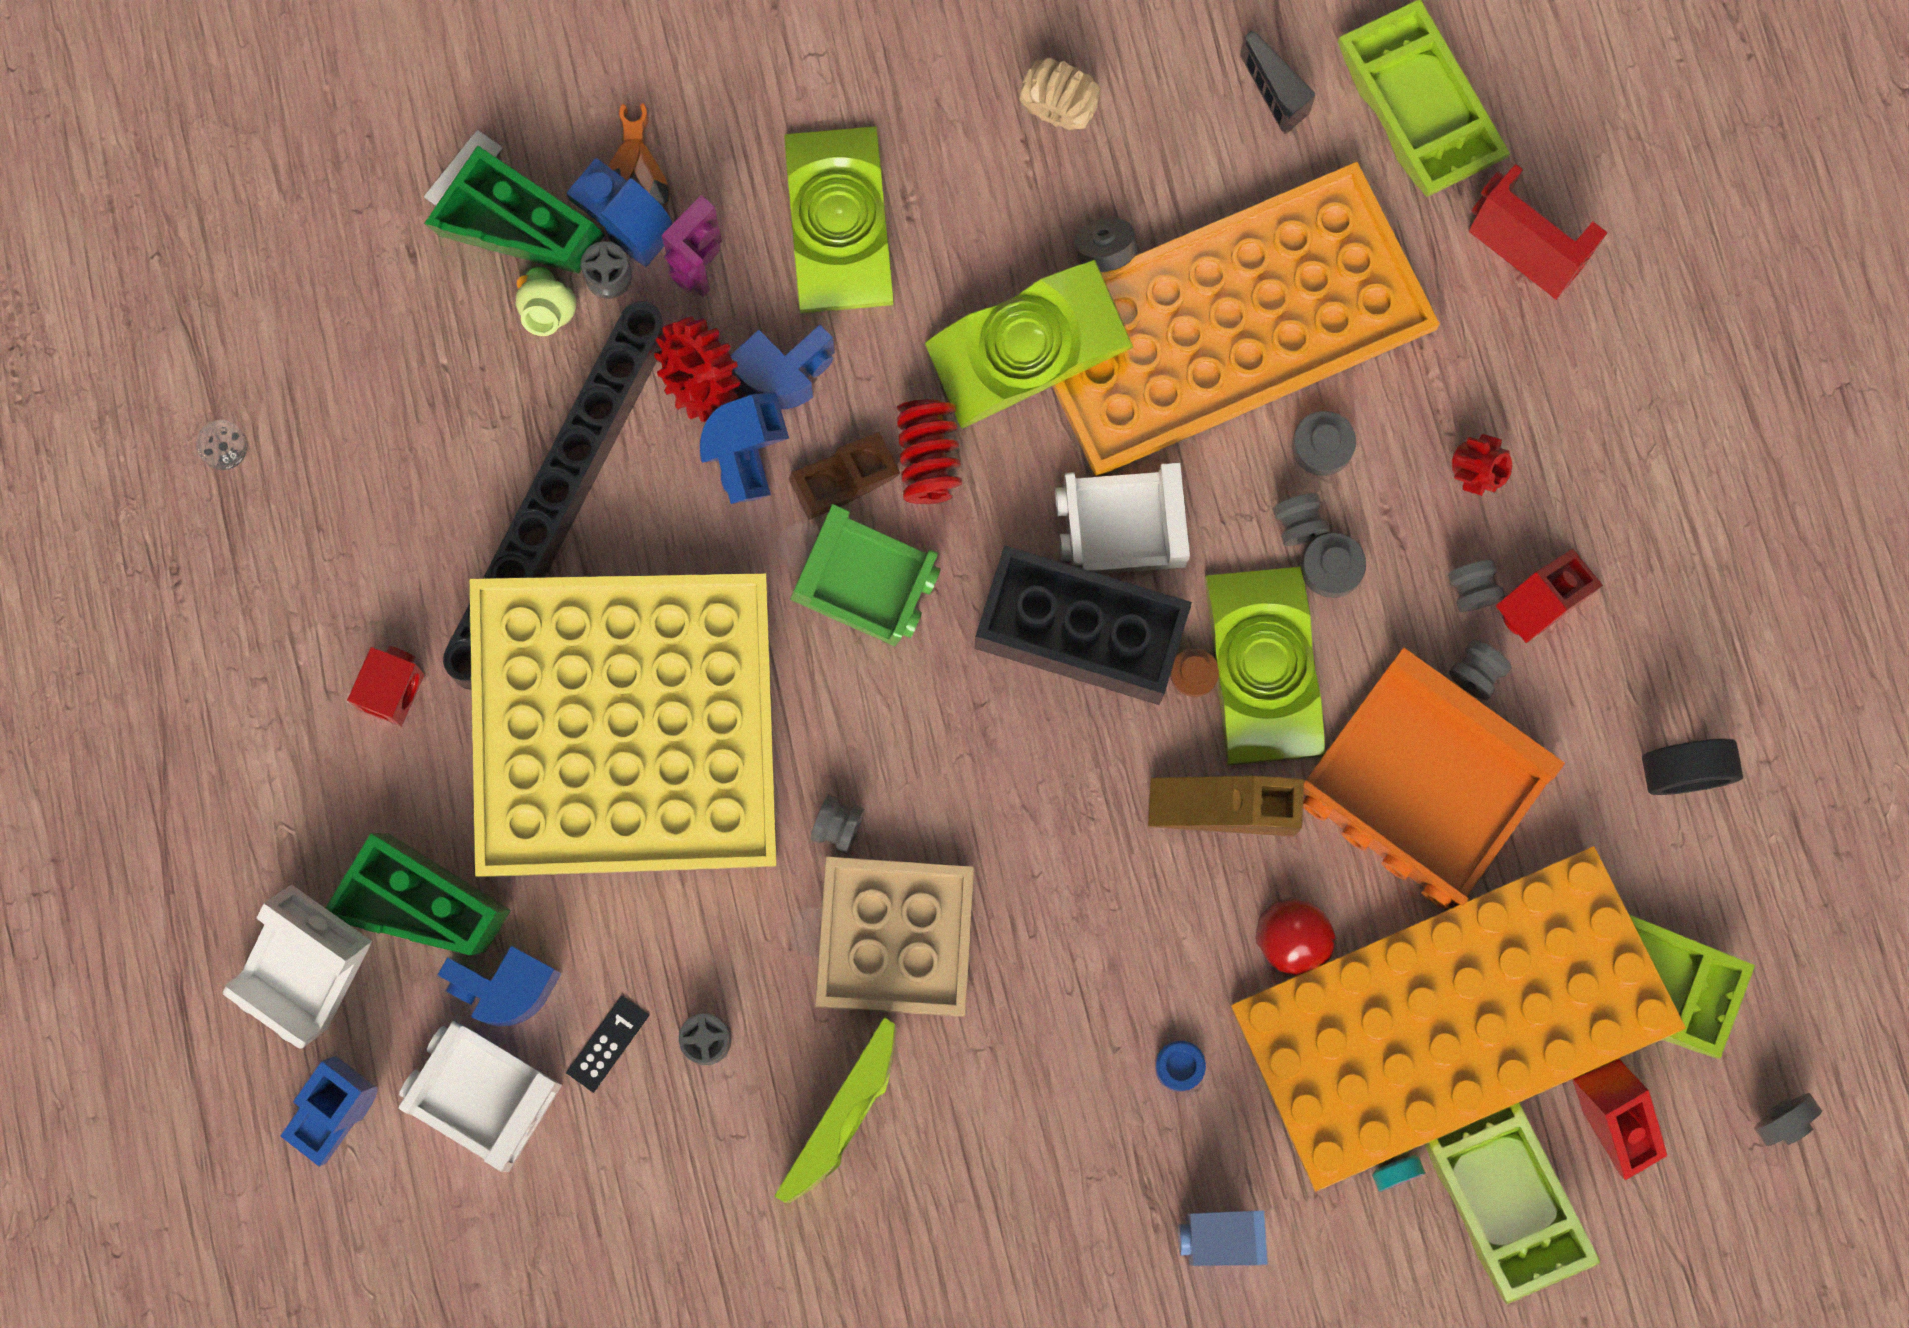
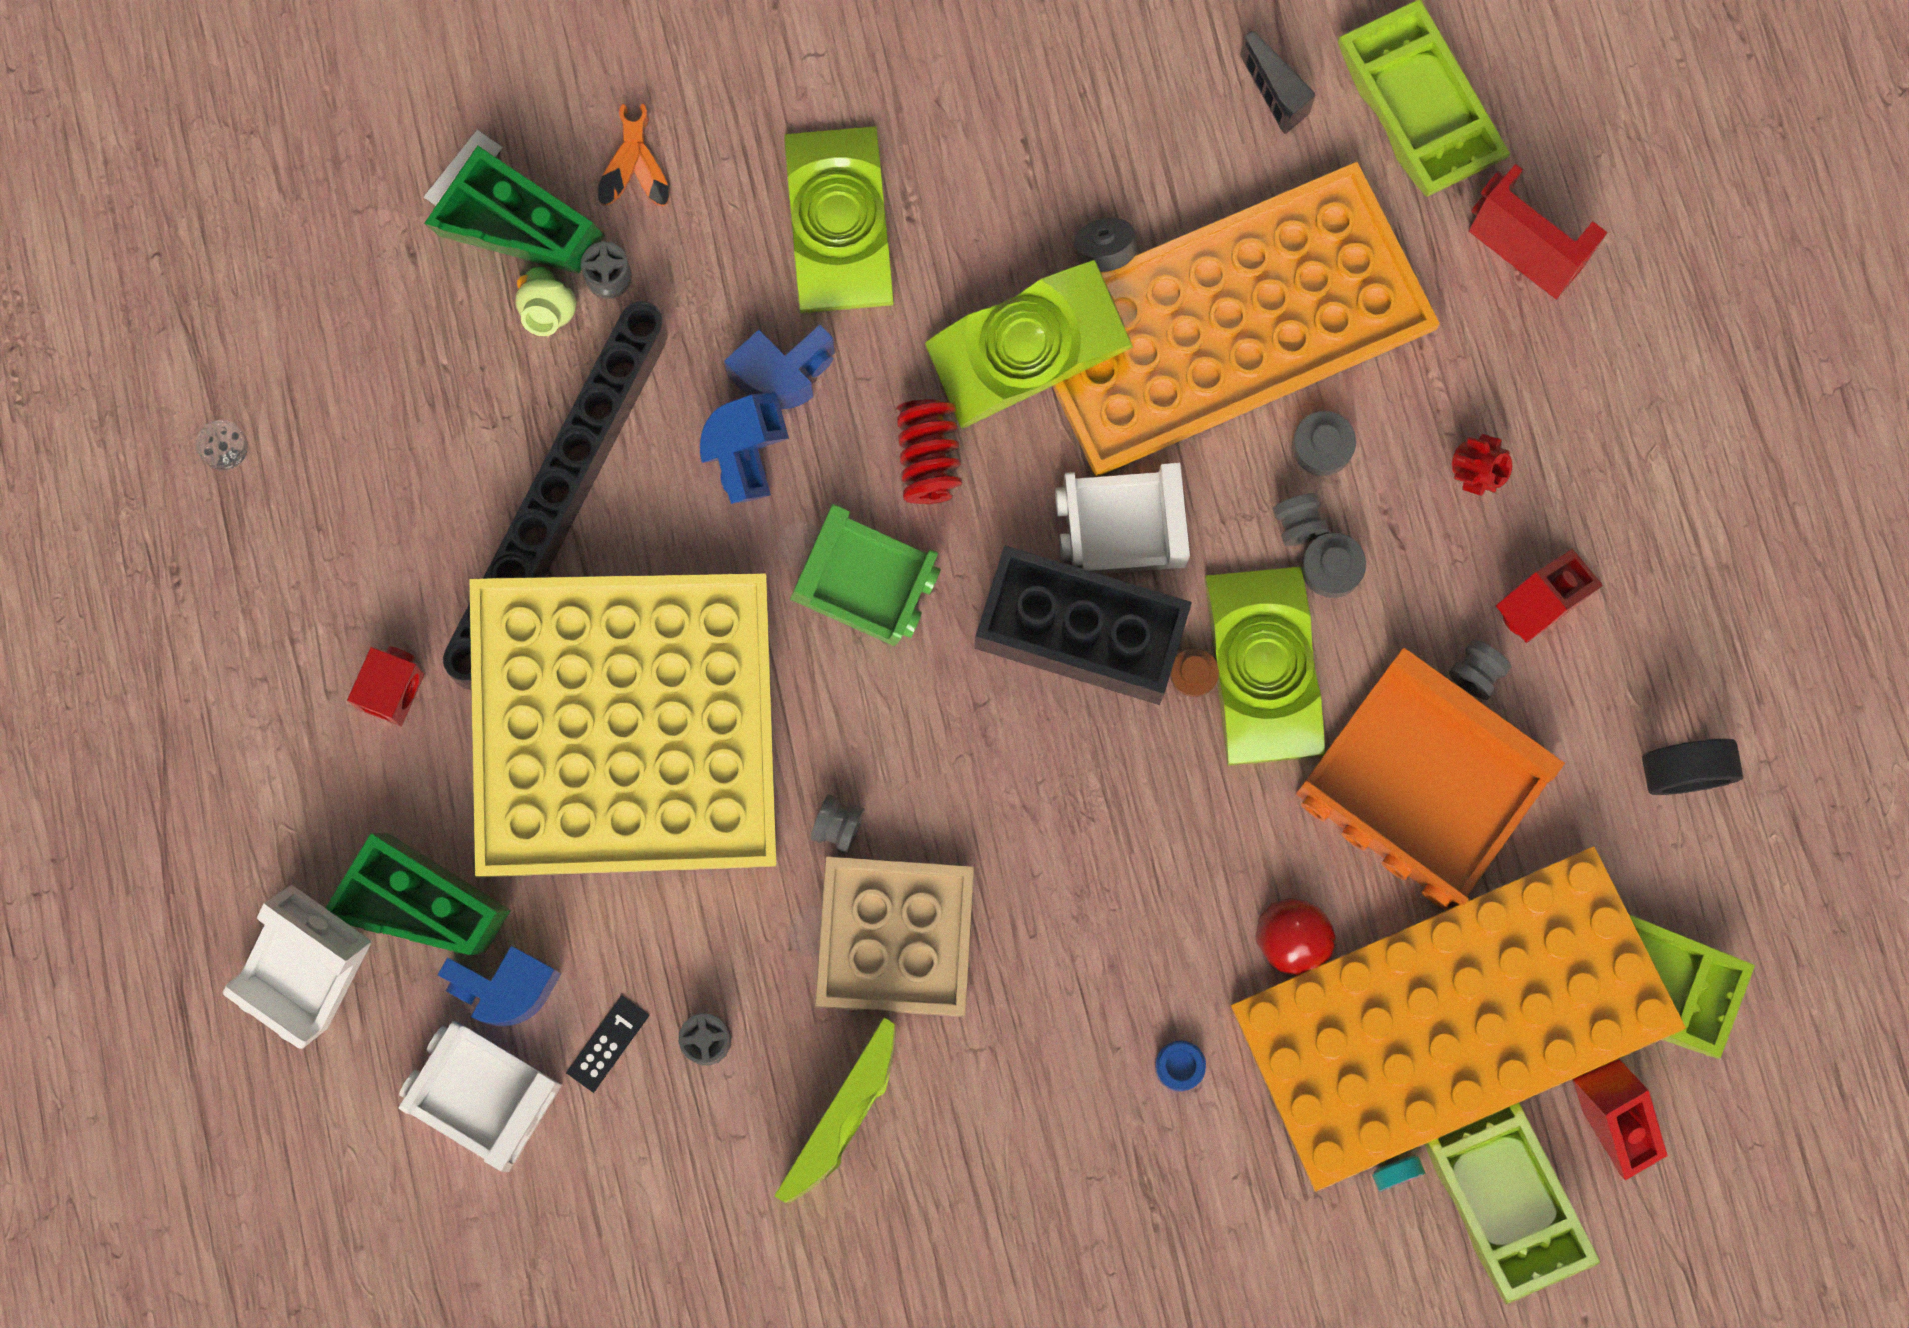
blue brick [280,1056,378,1167] -> none
blue brick [566,158,673,268] -> none
red gear [654,316,740,422] -> none
magenta bracket [661,195,722,297] -> none
reddish brown slope [789,432,900,520] -> none
tan gear [1019,58,1101,130] -> none
pearl gold slope [1148,776,1304,837] -> none
medium blue slope [1178,1210,1268,1266] -> none
dark grey wheel [1448,560,1506,612] -> none
dark grey wheel [1754,1093,1822,1146] -> none

